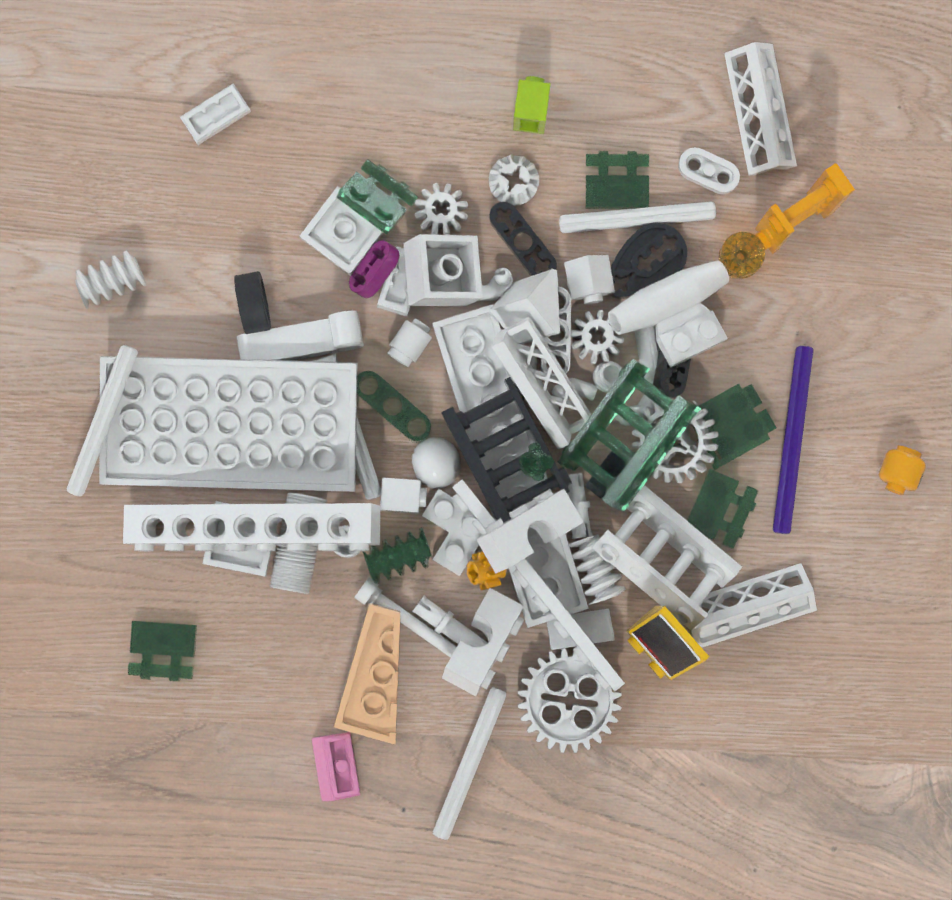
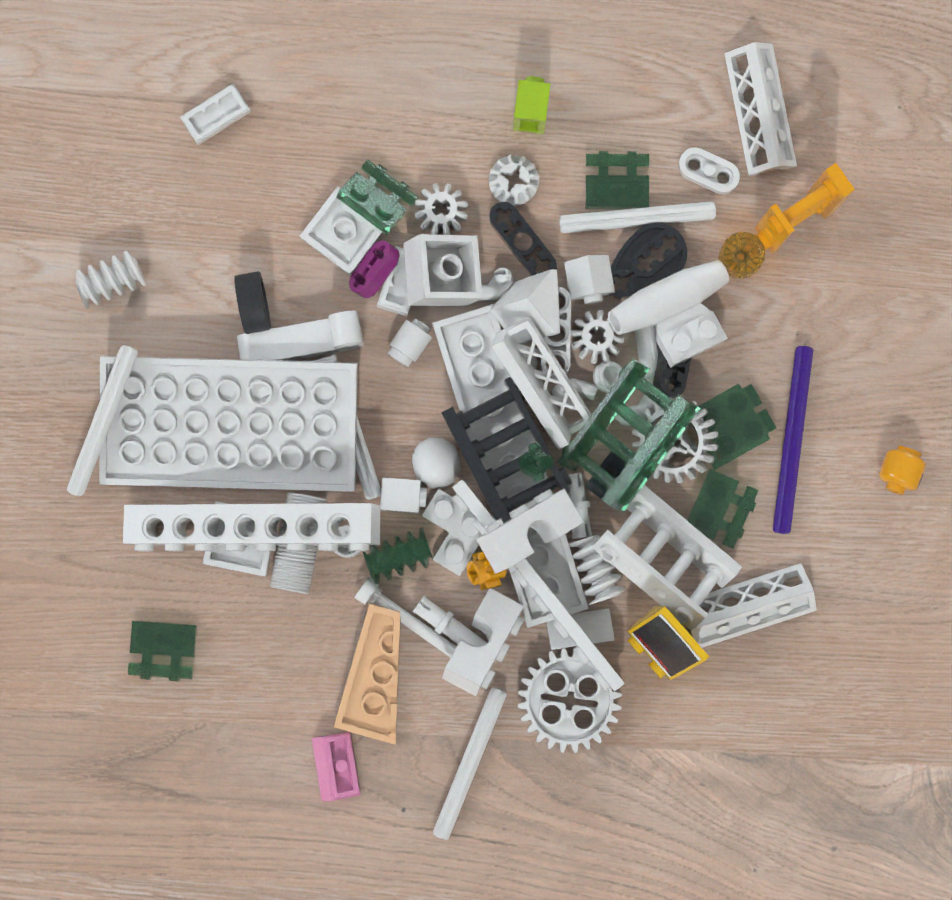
clear green beam [357,371,432,443] -> none

